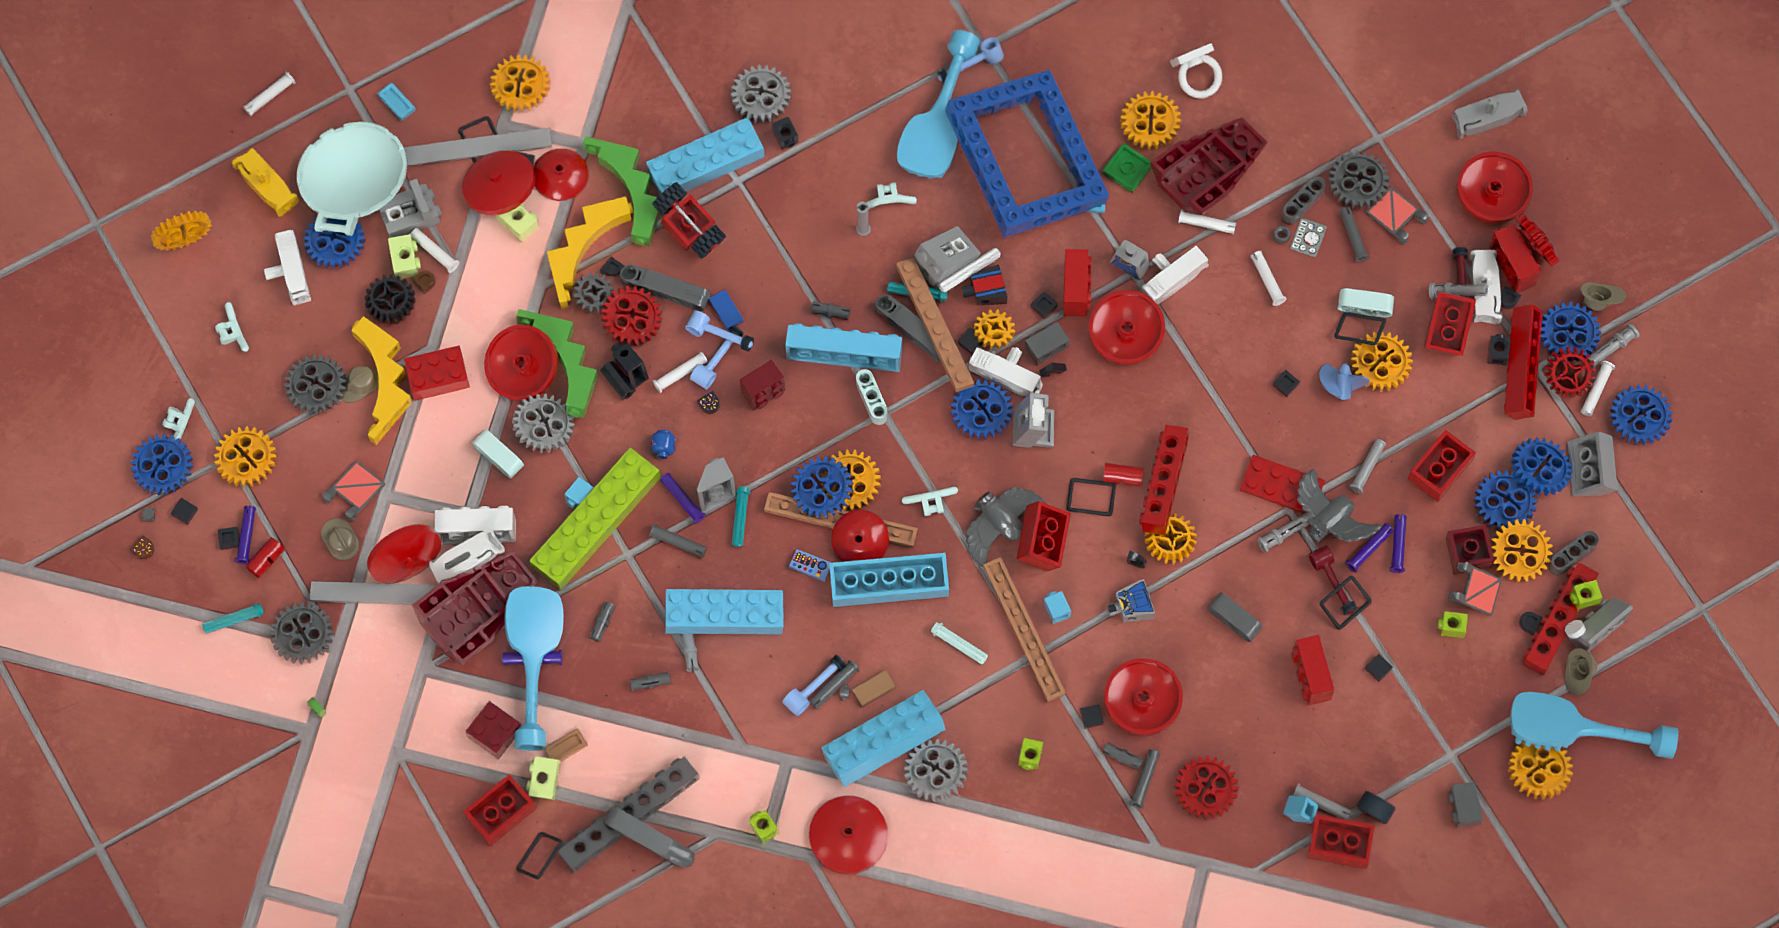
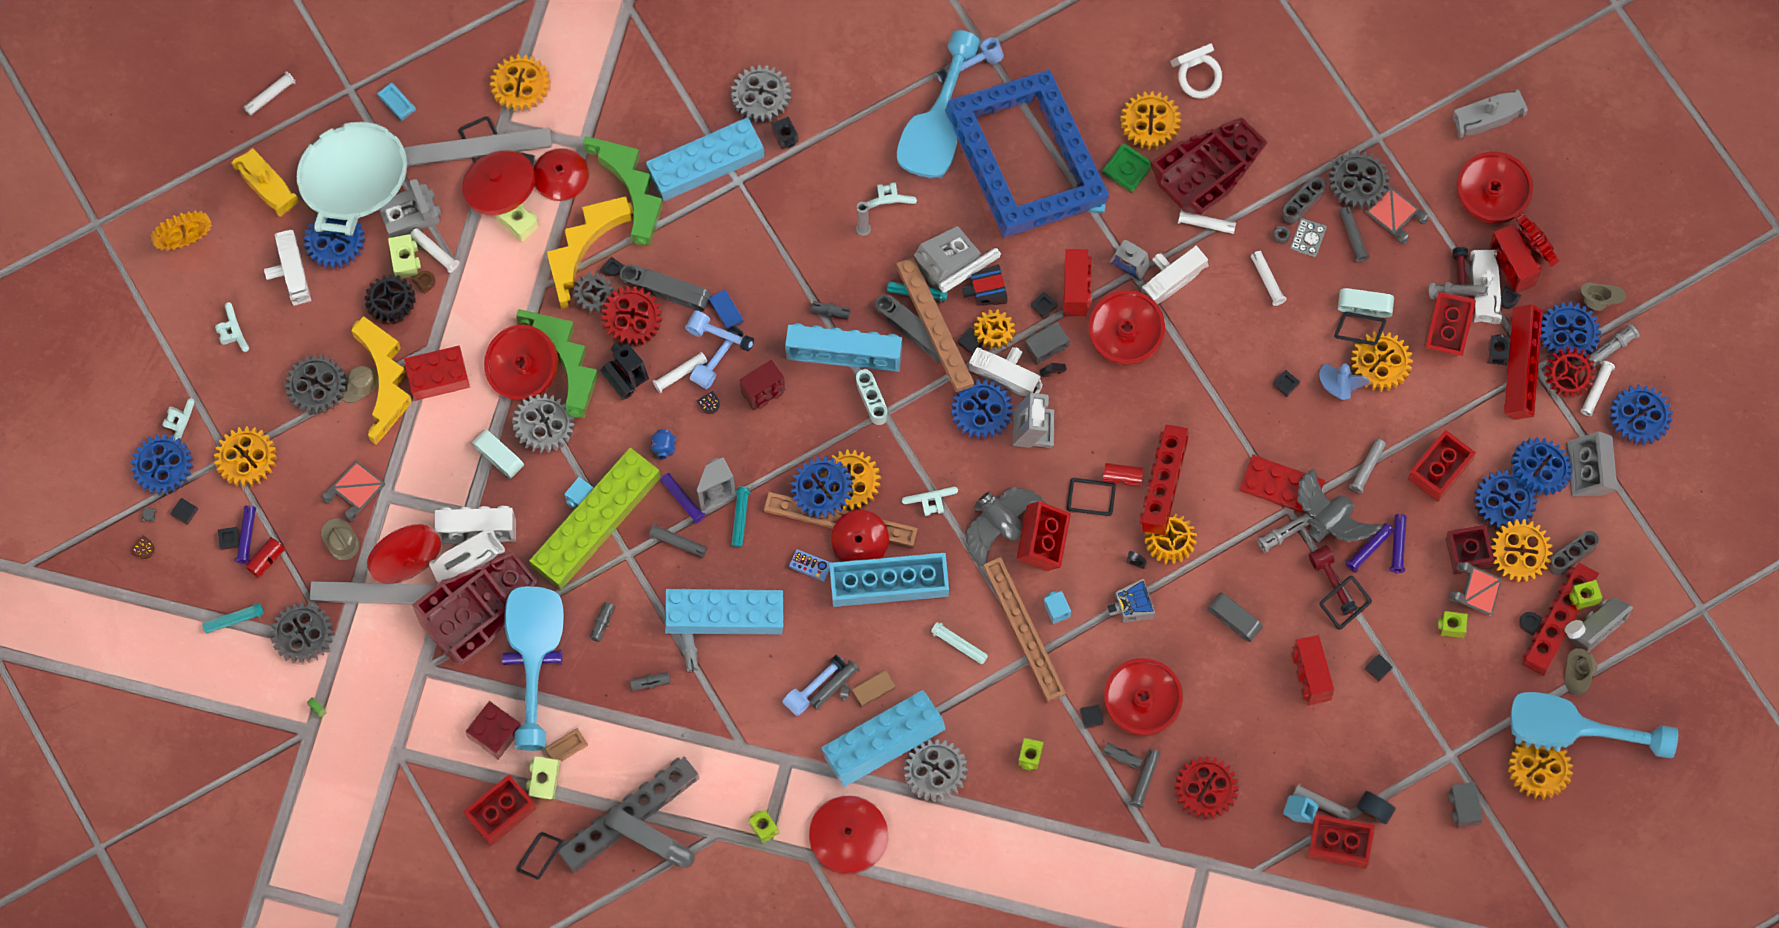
brick [652,182,726,259] -> none

